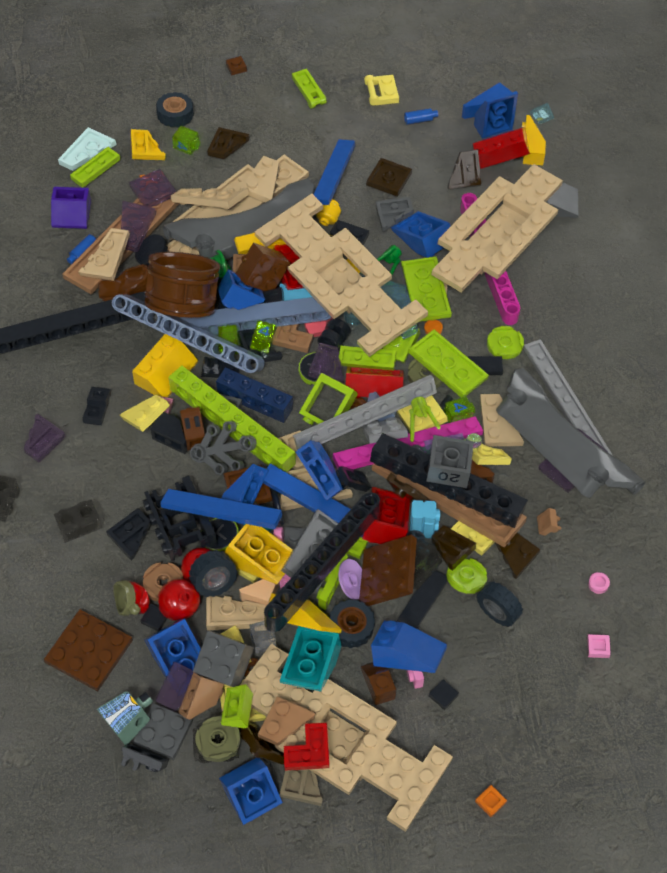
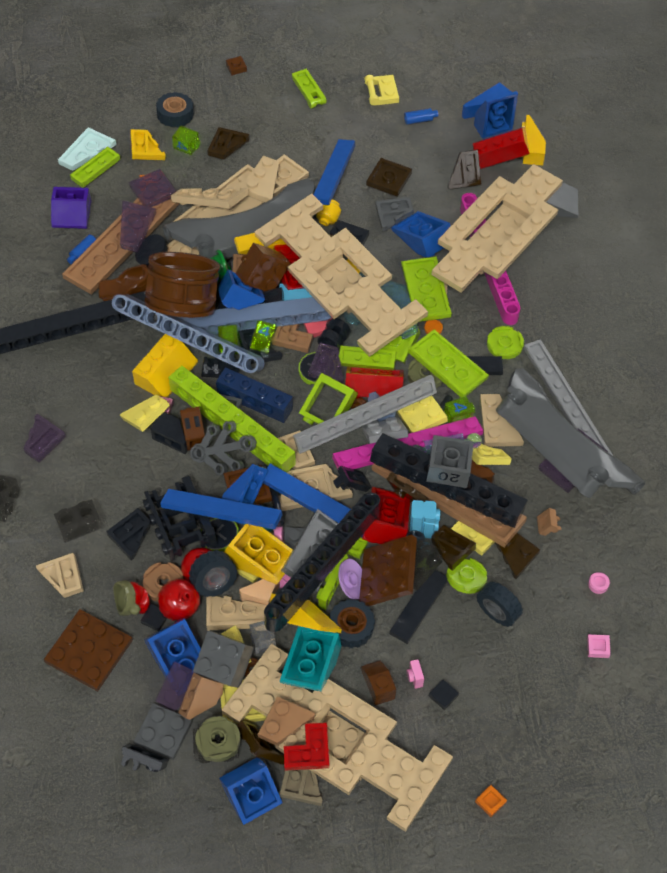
tan wing [78,228,130,281] -> none
black slope [82,387,110,426] -> none
torso [97,691,153,745] -> none
lime slope [221,684,253,728] -> none
blue slope [296,440,343,501] -> none
green plant [360,245,402,275] -> none
blue slope [371,620,447,673] -> none
lime plant [409,397,441,442] -> none
clear light blue slope [530,103,554,124] -> none
none -> tan wing [36,553,84,598]

